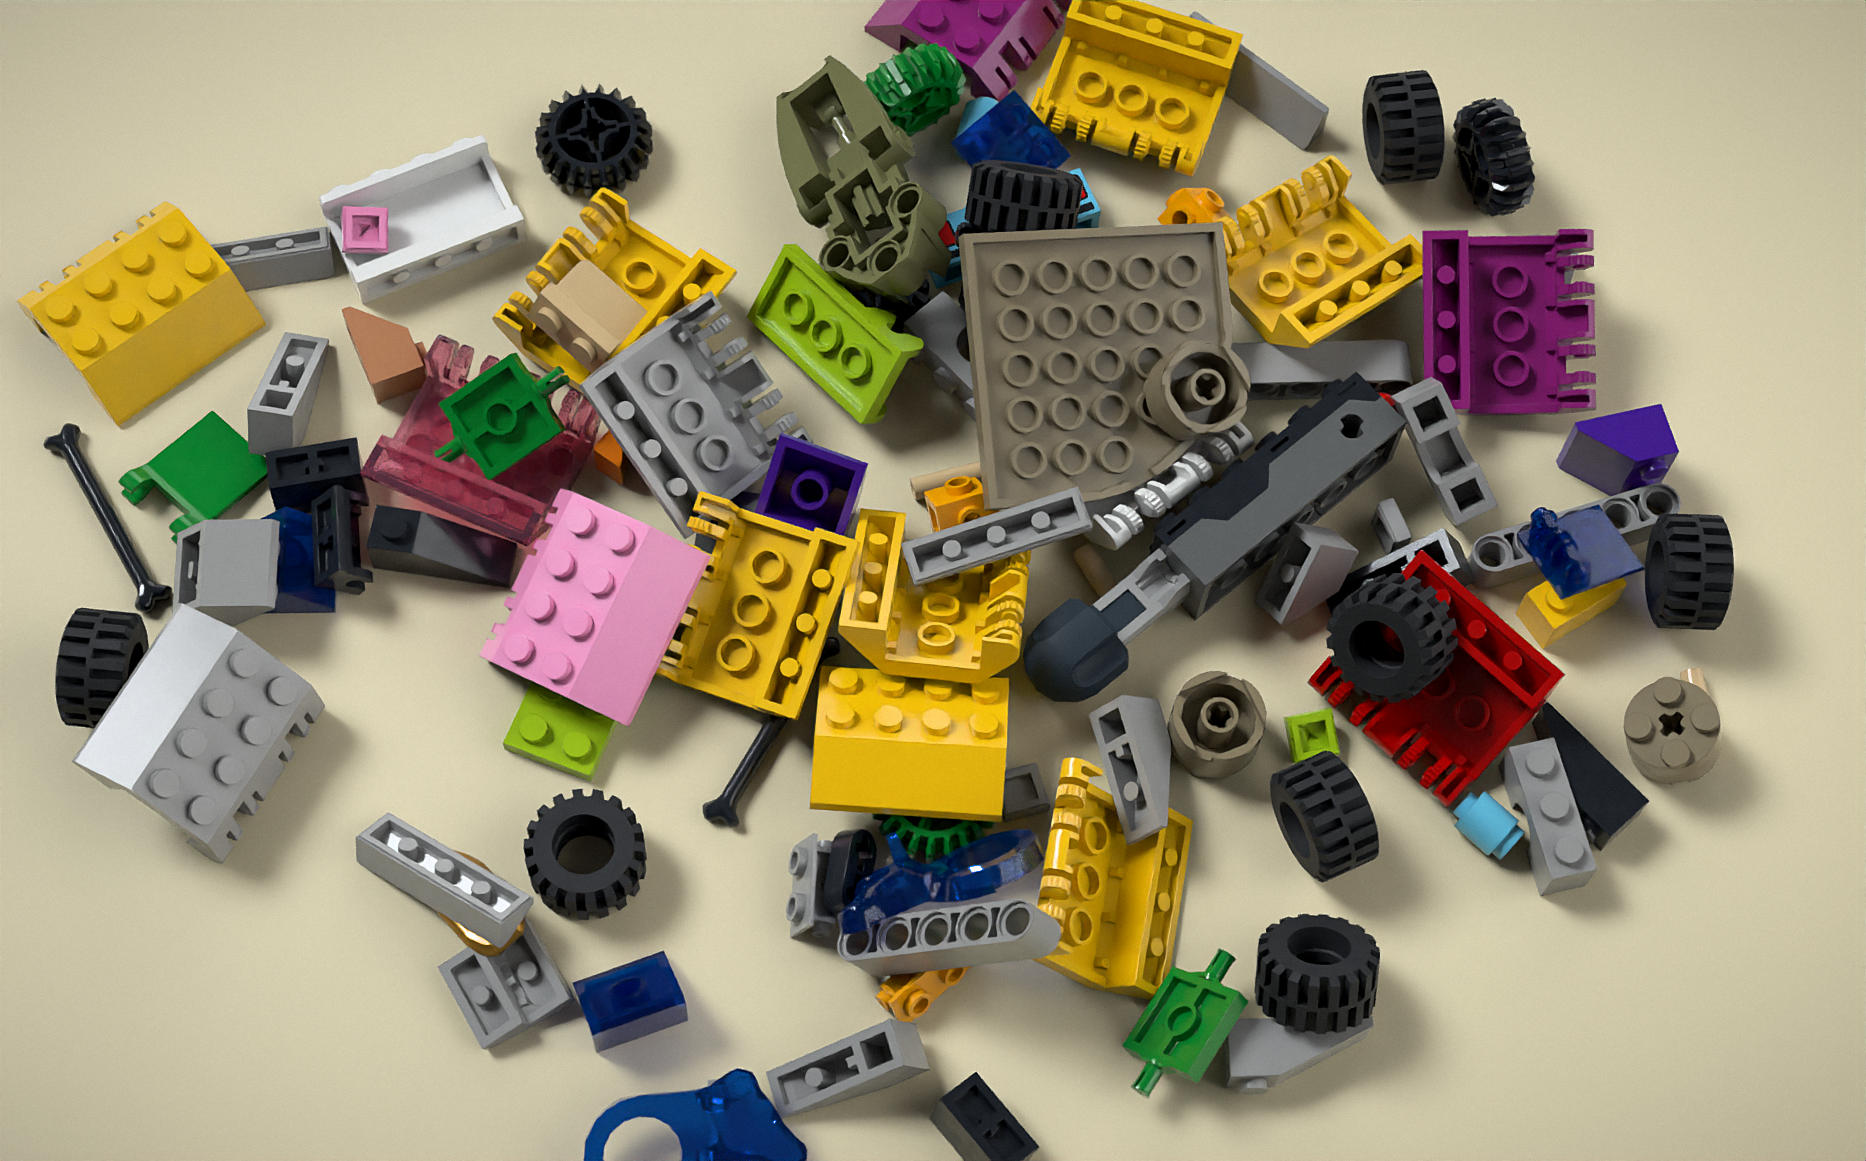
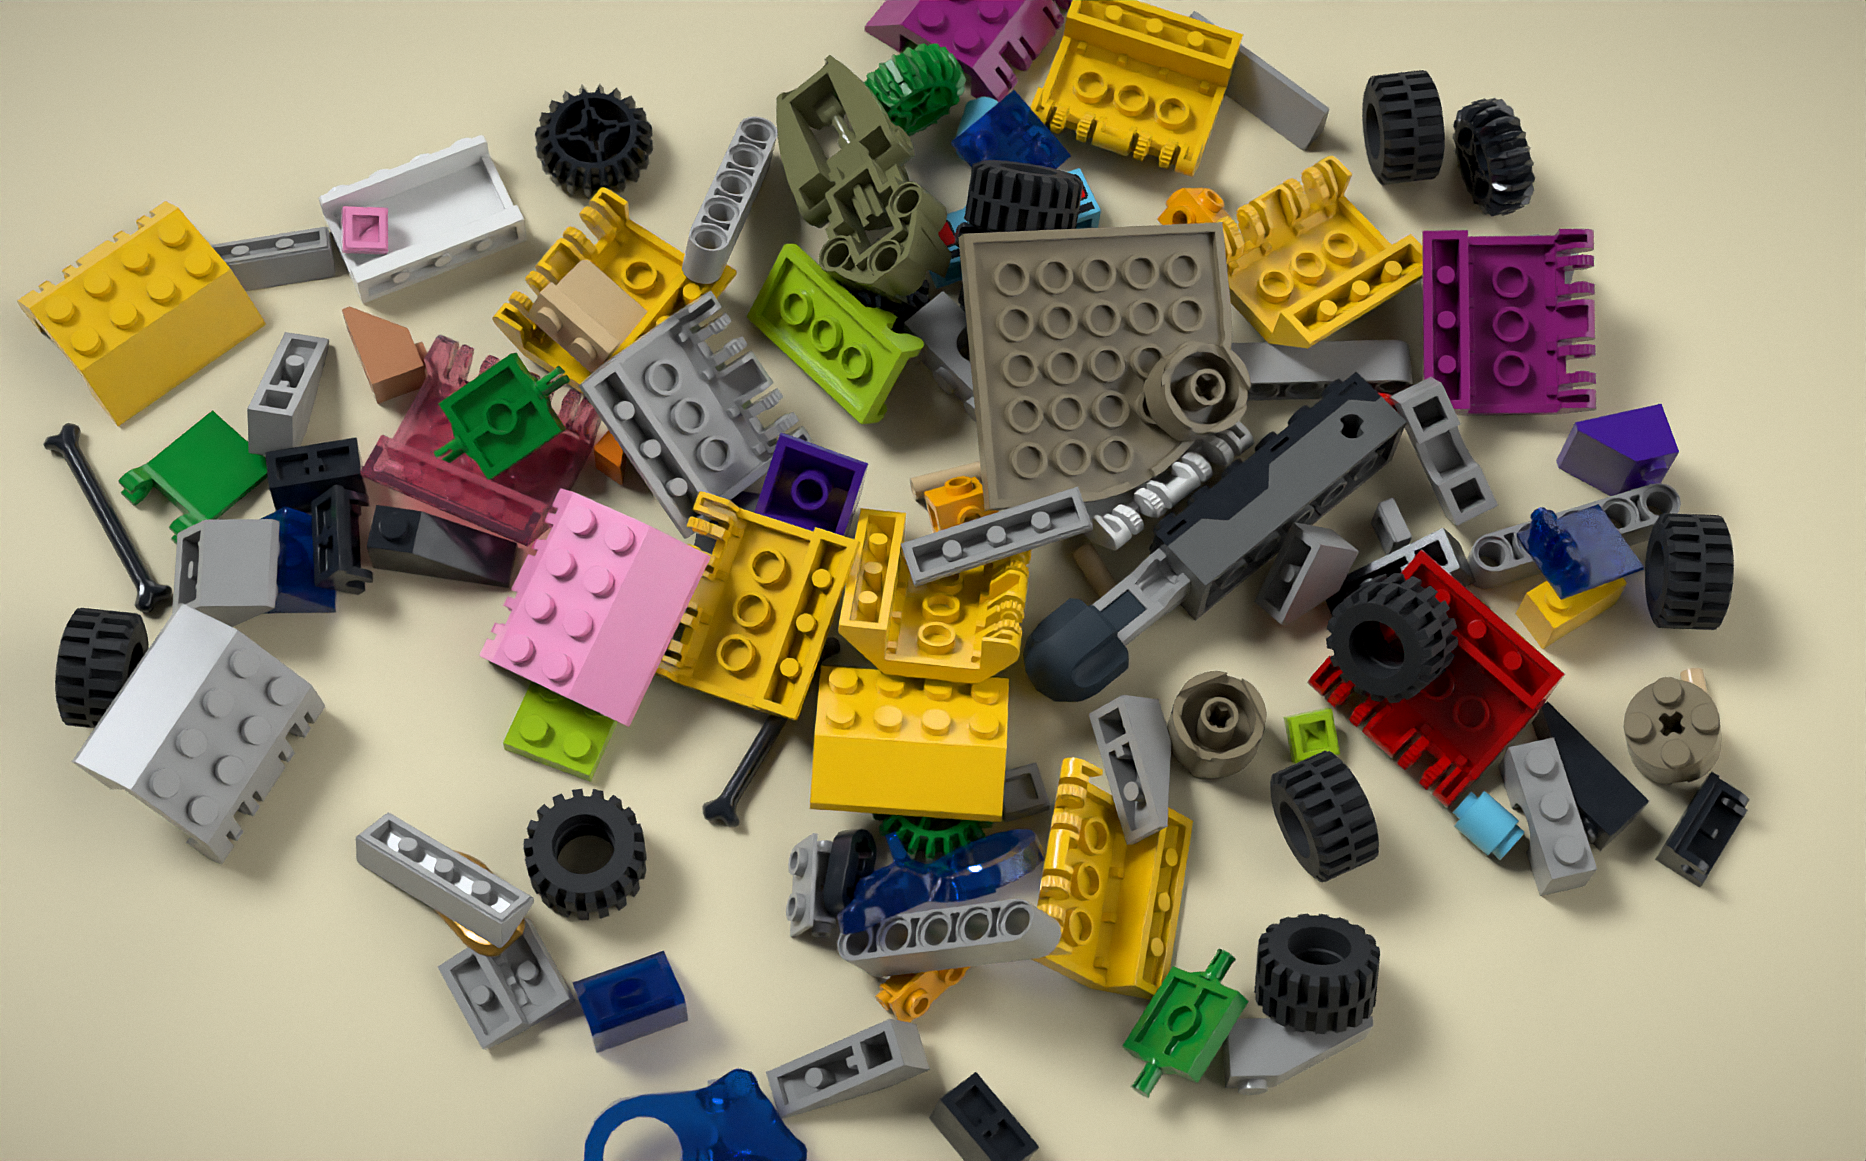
none -> light grey beam [682,117,778,284]
none -> black hinge [1655,771,1750,887]

